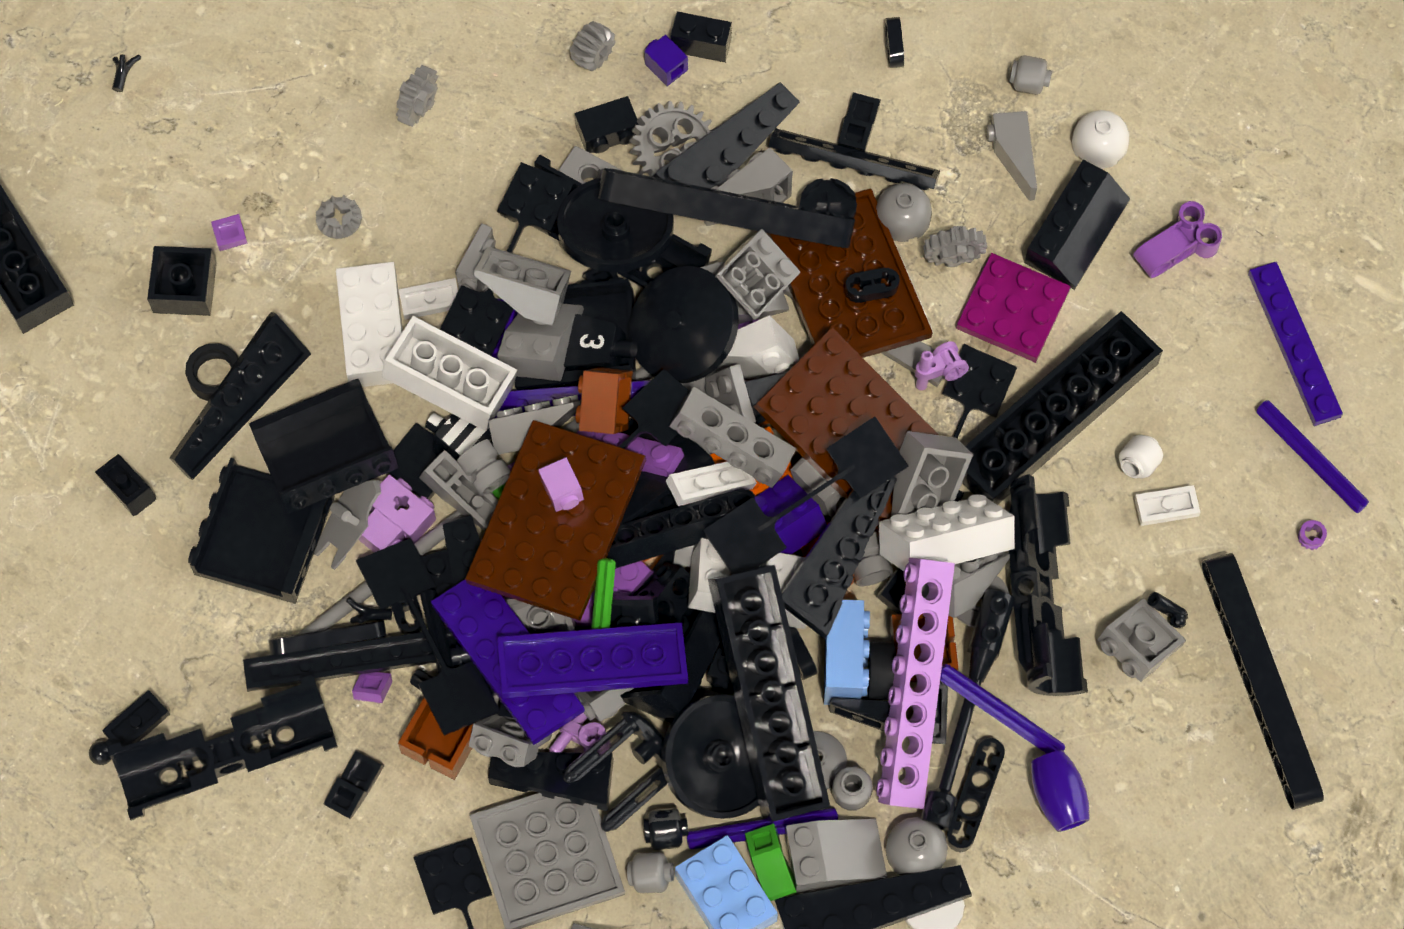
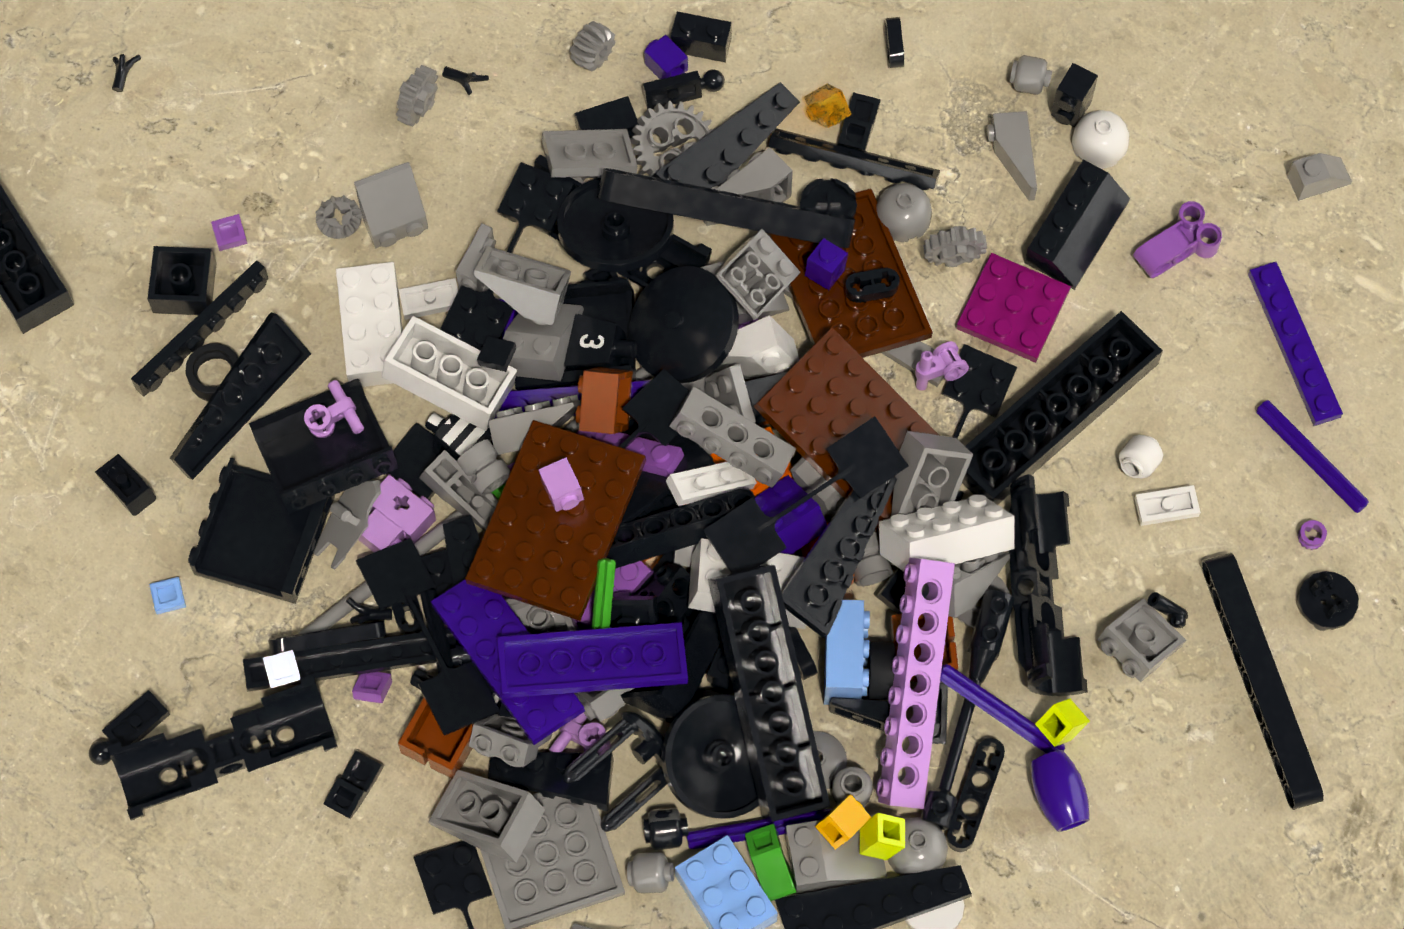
none -> black plate [131,260,268,397]
none -> light blue tile [149,577,186,615]
none -> tile [263,650,300,688]
none -> lavender piece [304,380,364,438]
none -> light grey slope [354,162,428,249]
none -> light grey slope [429,770,545,863]
none -> black bar [442,66,489,95]
none -> black tile [477,336,517,372]
none -> light grey plate [542,129,638,178]
none -> black plate [643,69,725,110]
none -> clear yellow brick [804,83,852,128]
none -> dark purple brick [805,238,848,290]
none -> yellow brick [815,794,872,850]
none -> neon yellow brick [860,813,905,860]
none -> neon yellow brick [1035,698,1090,747]
none -> black brick [1051,63,1098,127]
none -> light grey slope [1287,153,1352,201]
none -> black plate [1297,571,1359,631]

